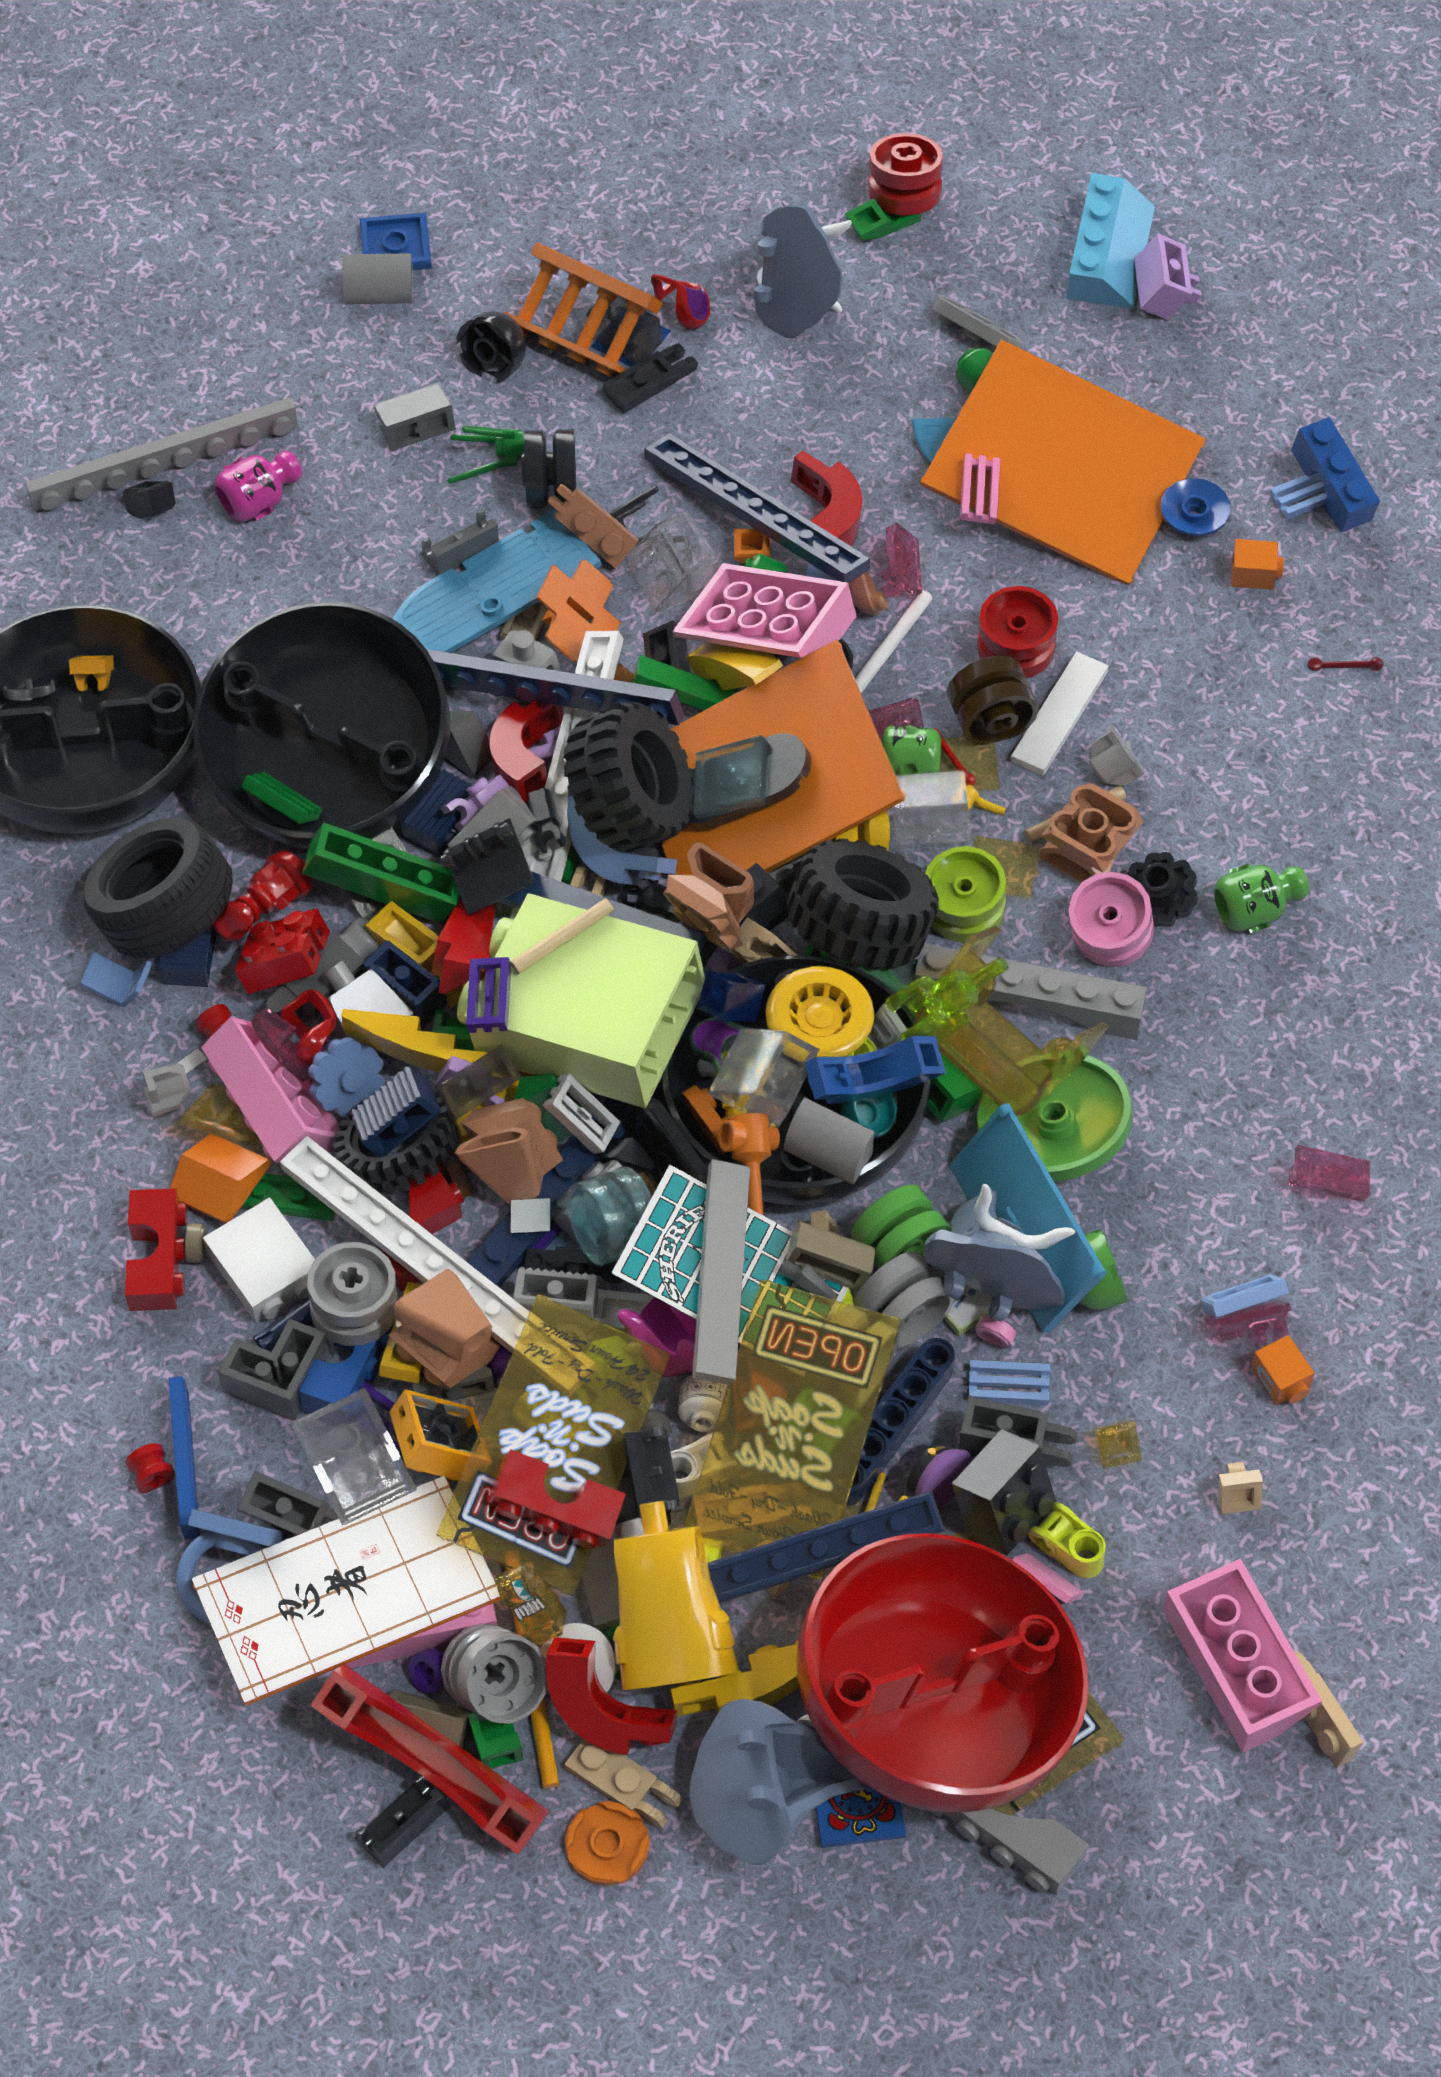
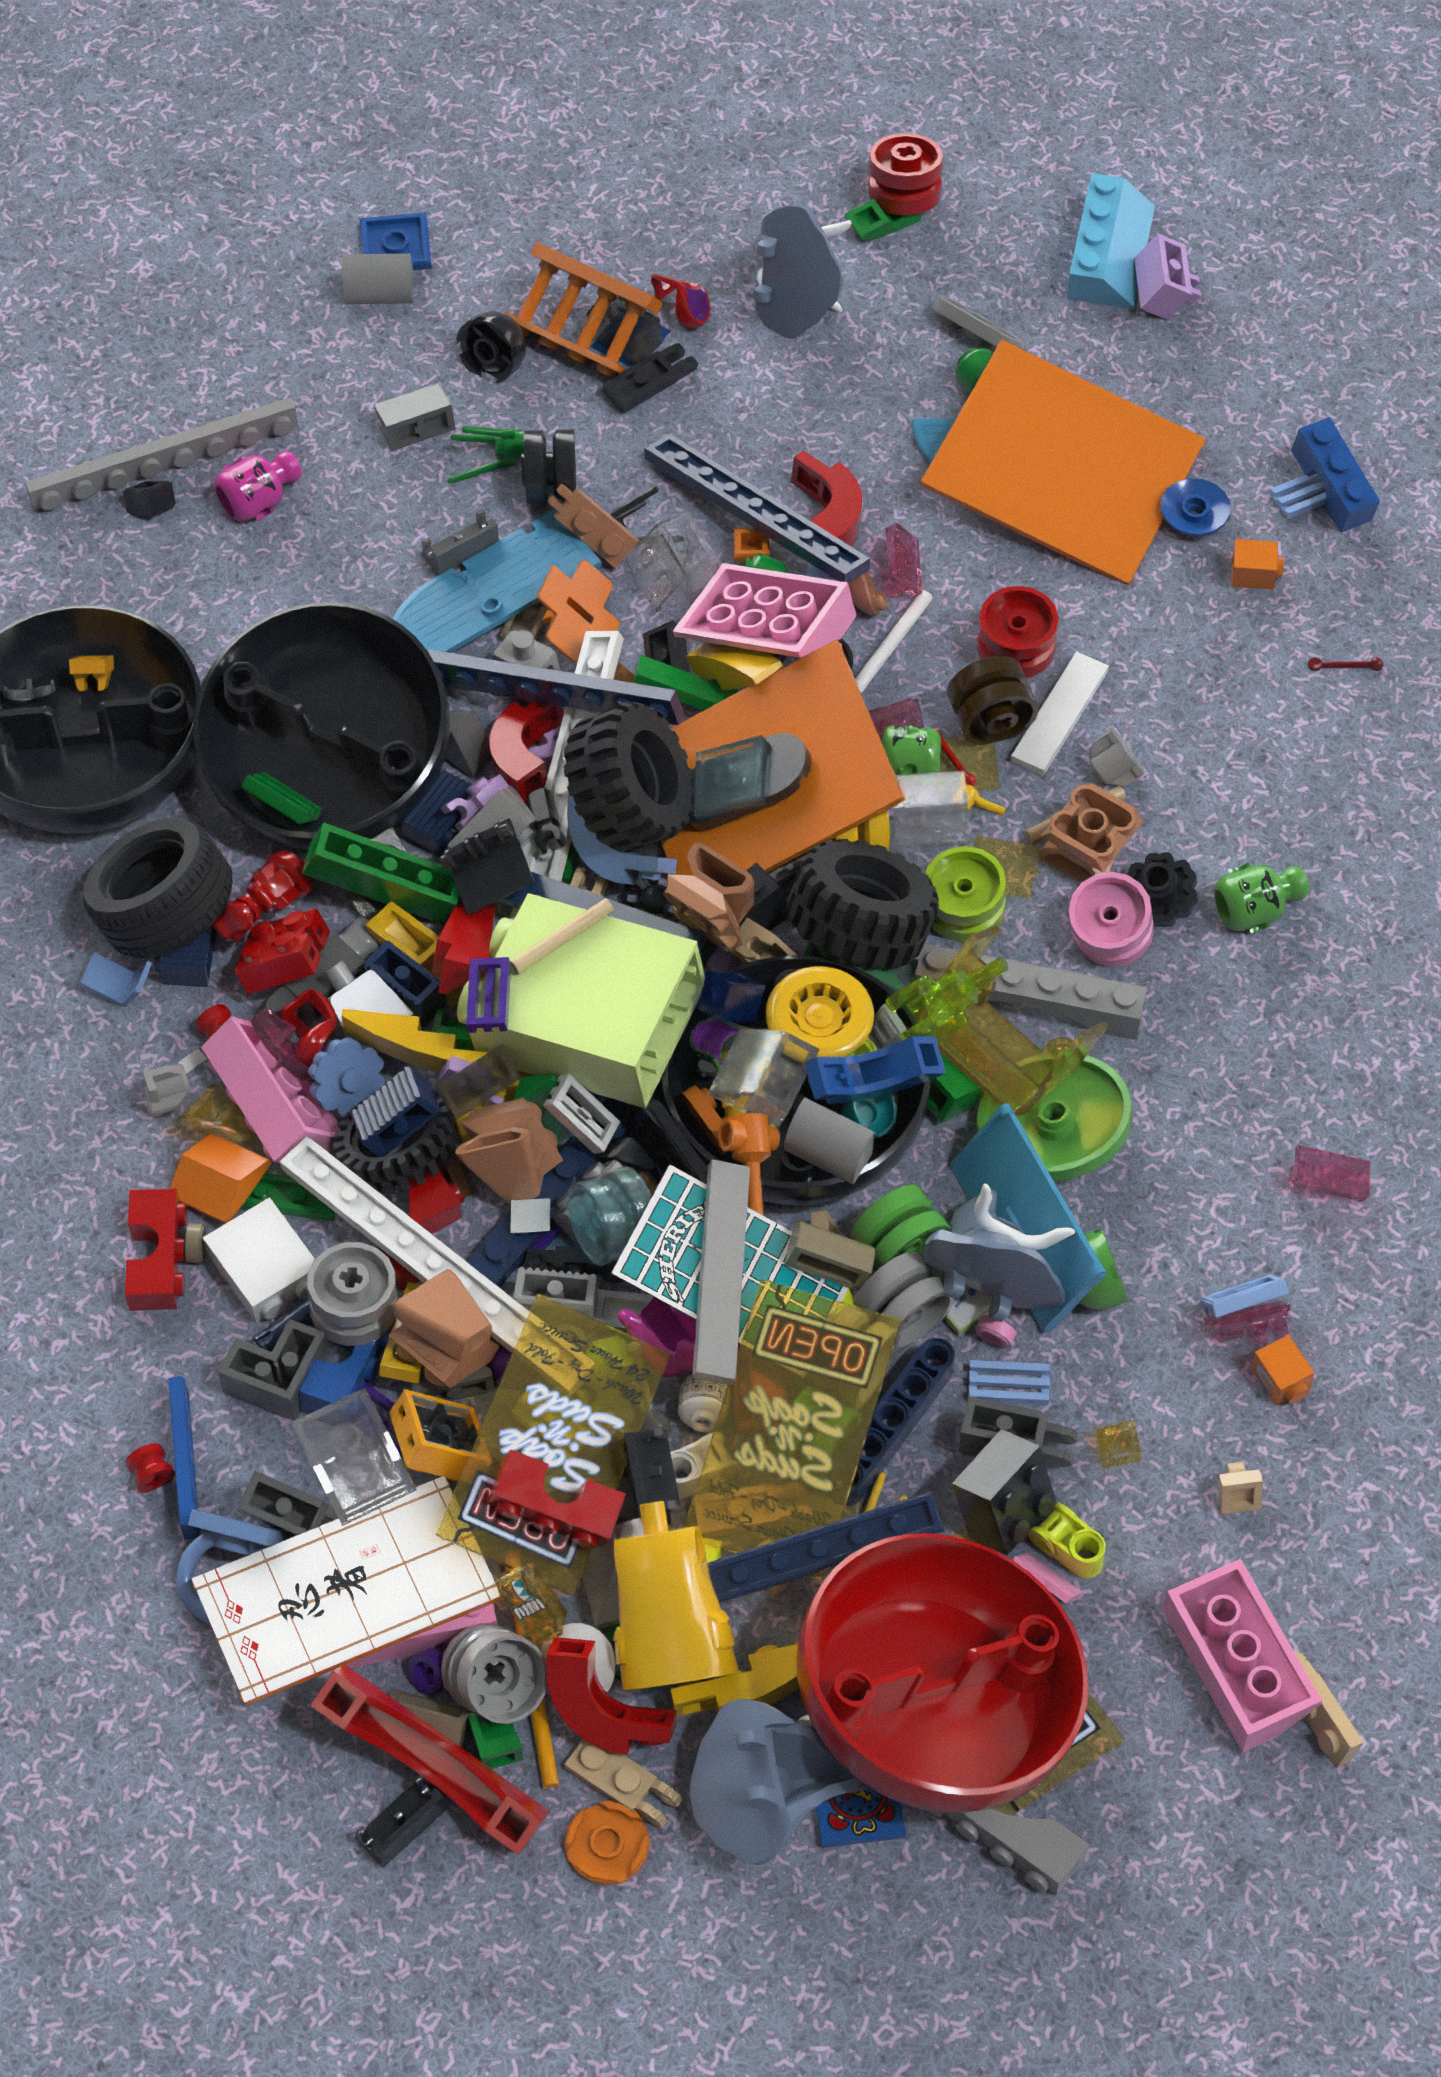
dark grey bar [779,1260,837,1307] -> none
medium lavender piece [906,1437,973,1508] -> none
bright pink tile [960,453,1000,524] -> none

